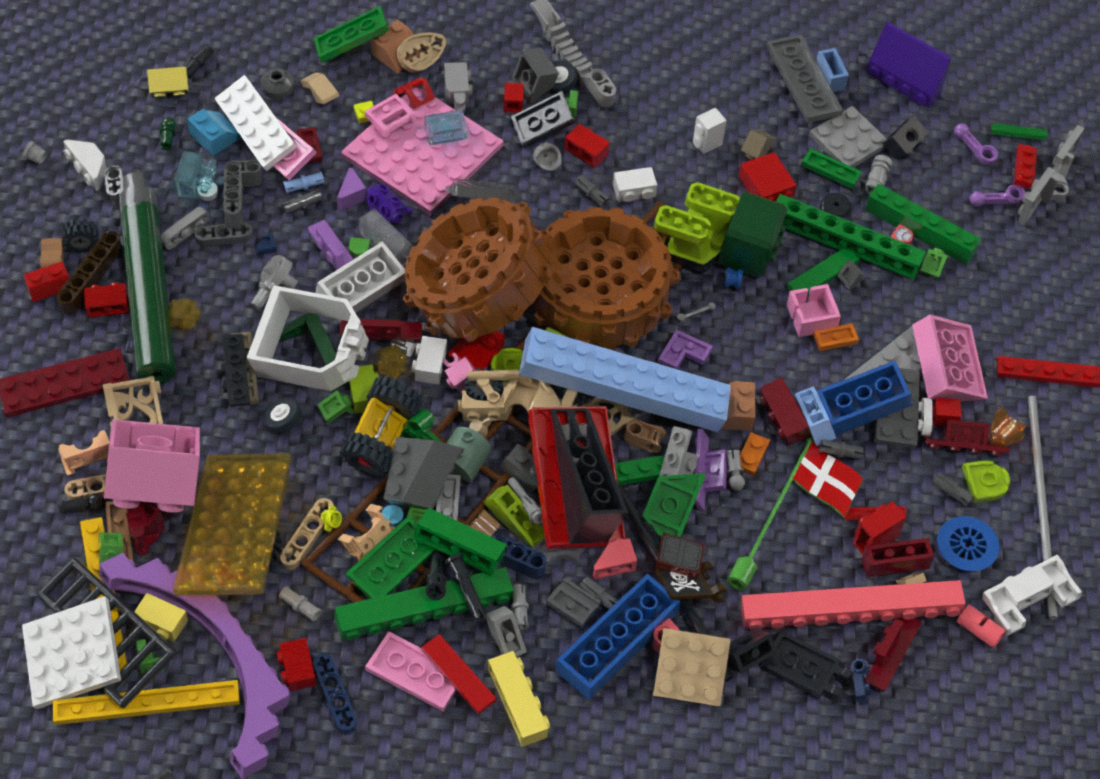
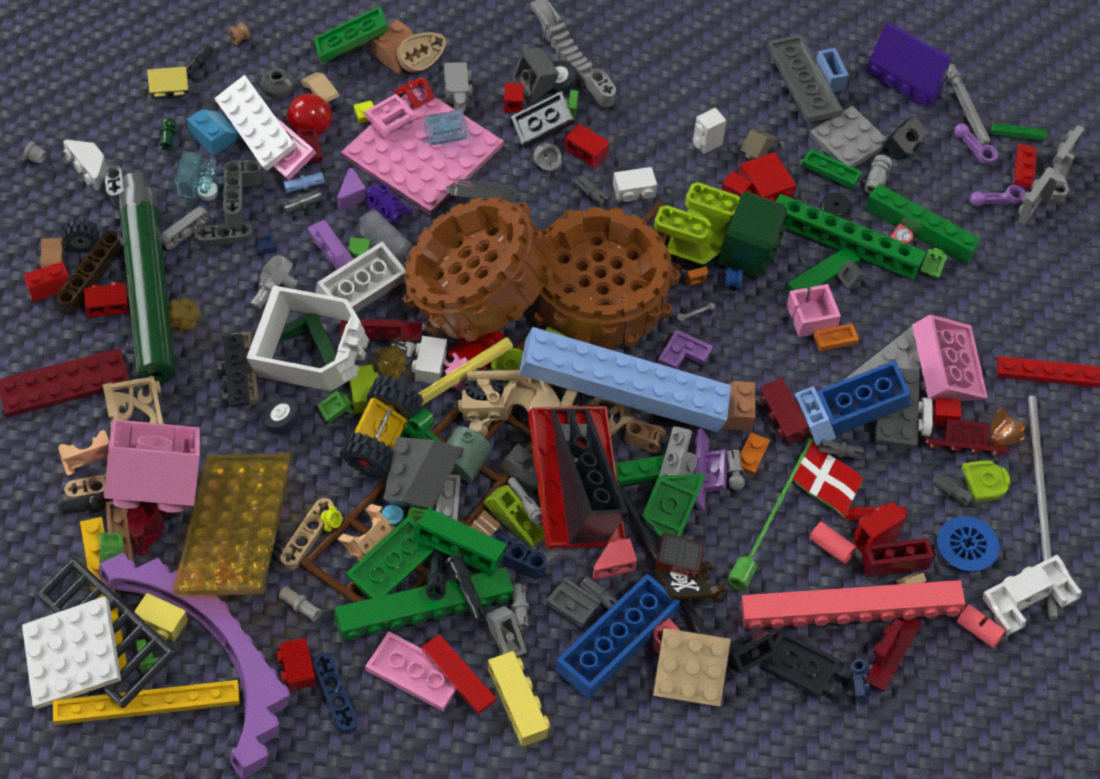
none -> medium nougat wheel [228,22,250,45]
none -> red piece [286,94,332,136]
none -> light yellow axle [418,337,513,406]
none -> orange tile [685,267,708,286]
none -> red brick [721,171,752,198]
none -> coral pin [809,522,857,564]
none -> light grey axle [947,63,990,146]

